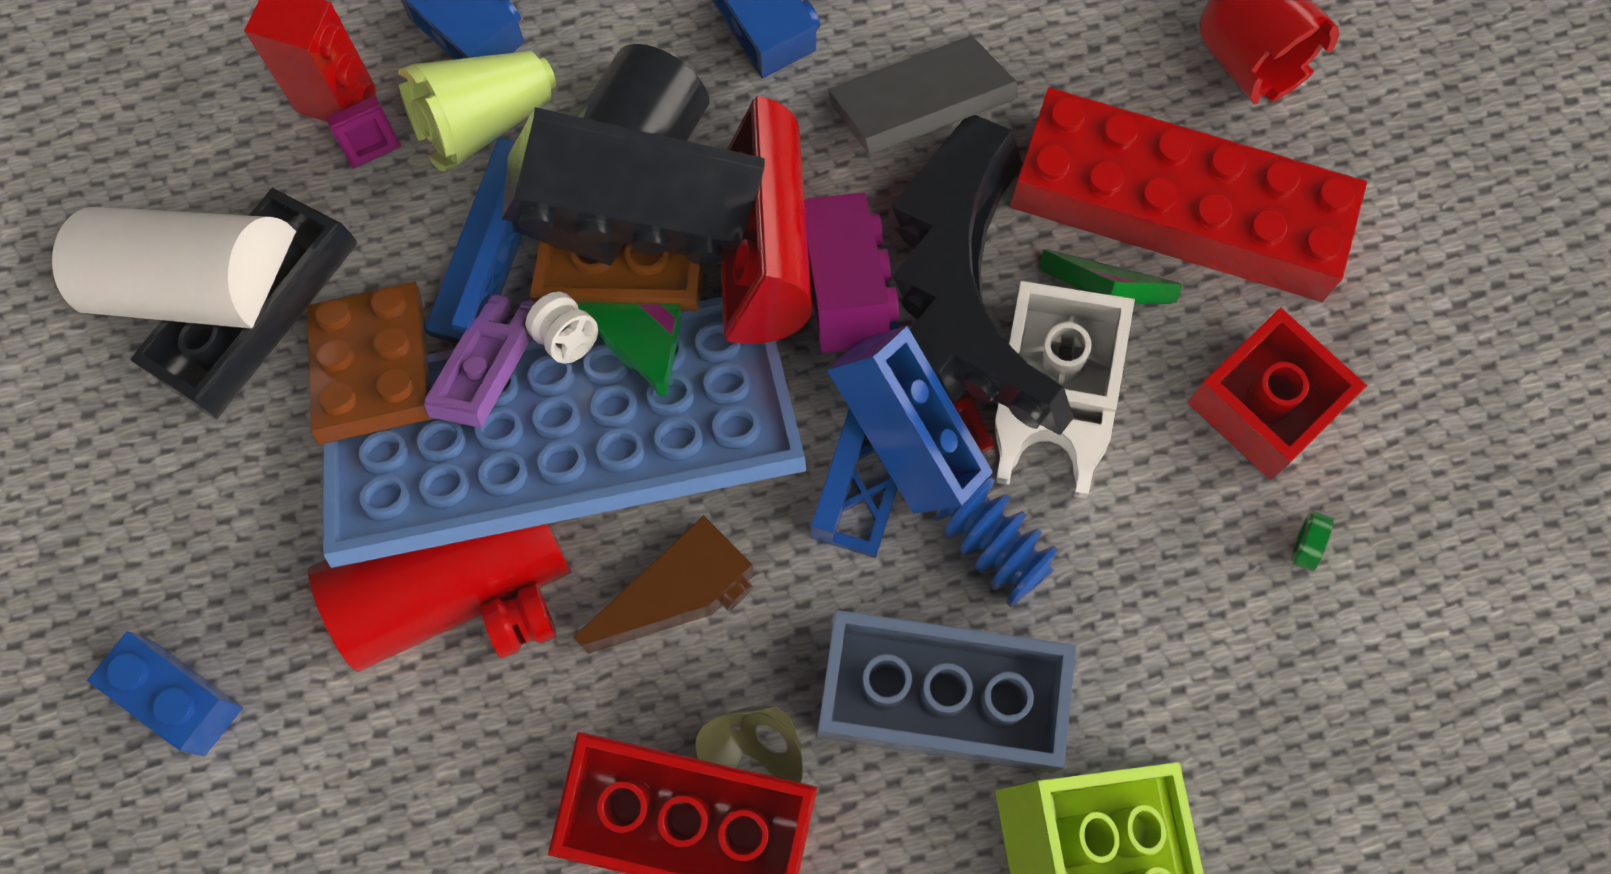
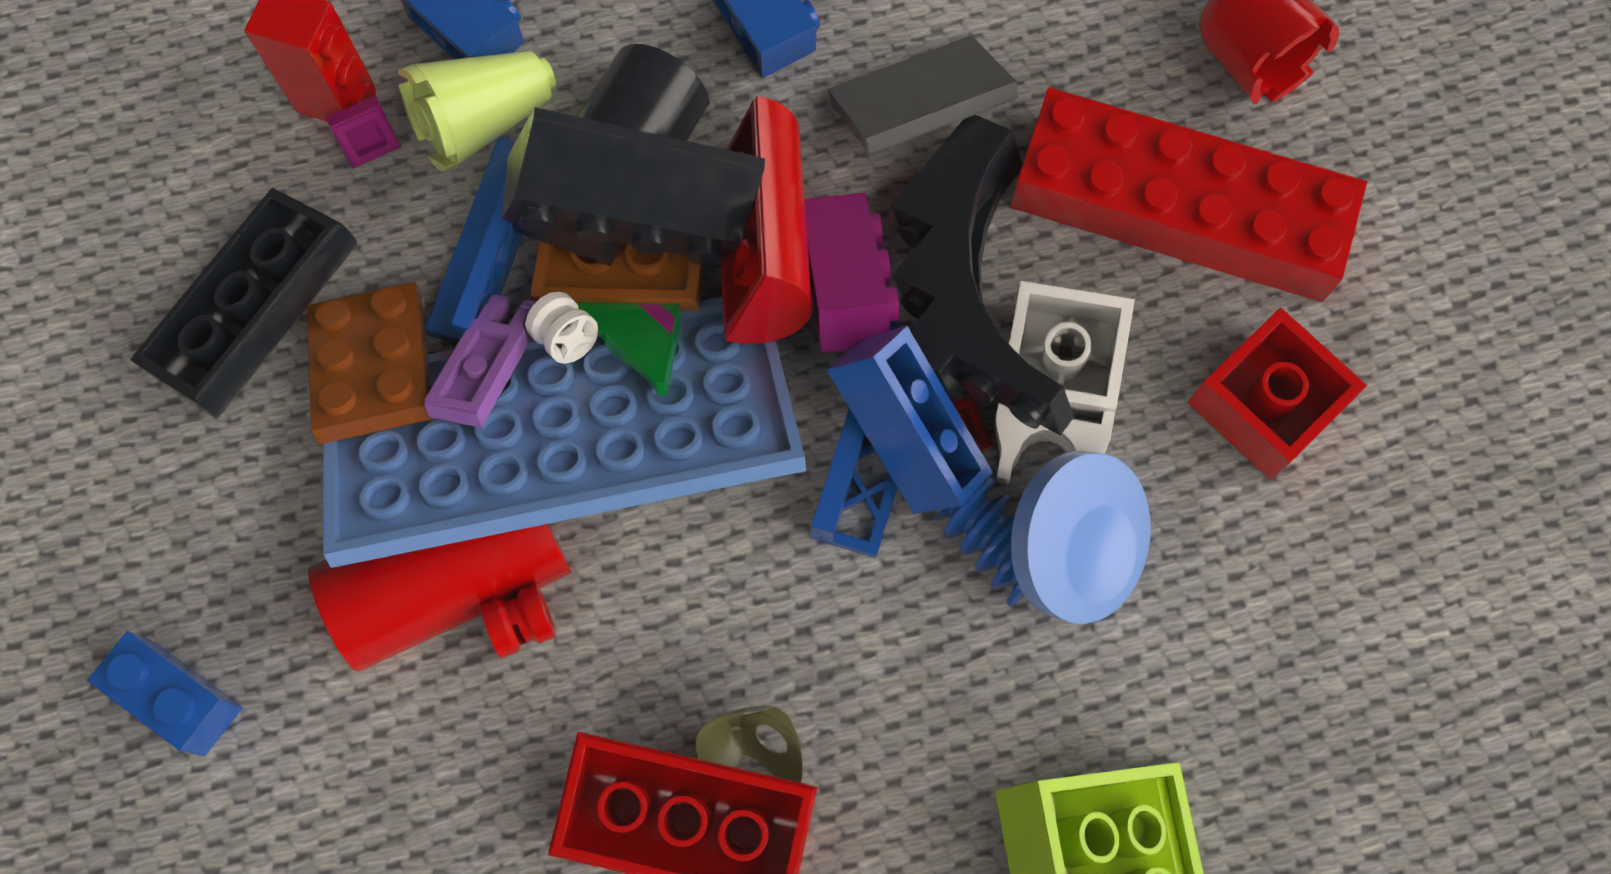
white brick [52,207,296,329] -> none
reddish brown slope [573,515,754,654] -> none
sand blue brick [817,610,1076,773] -> none
green tile [1038,249,1182,304] -> none
green tile [1291,511,1334,572] -> none
none -> medium blue piece [1011,451,1151,624]

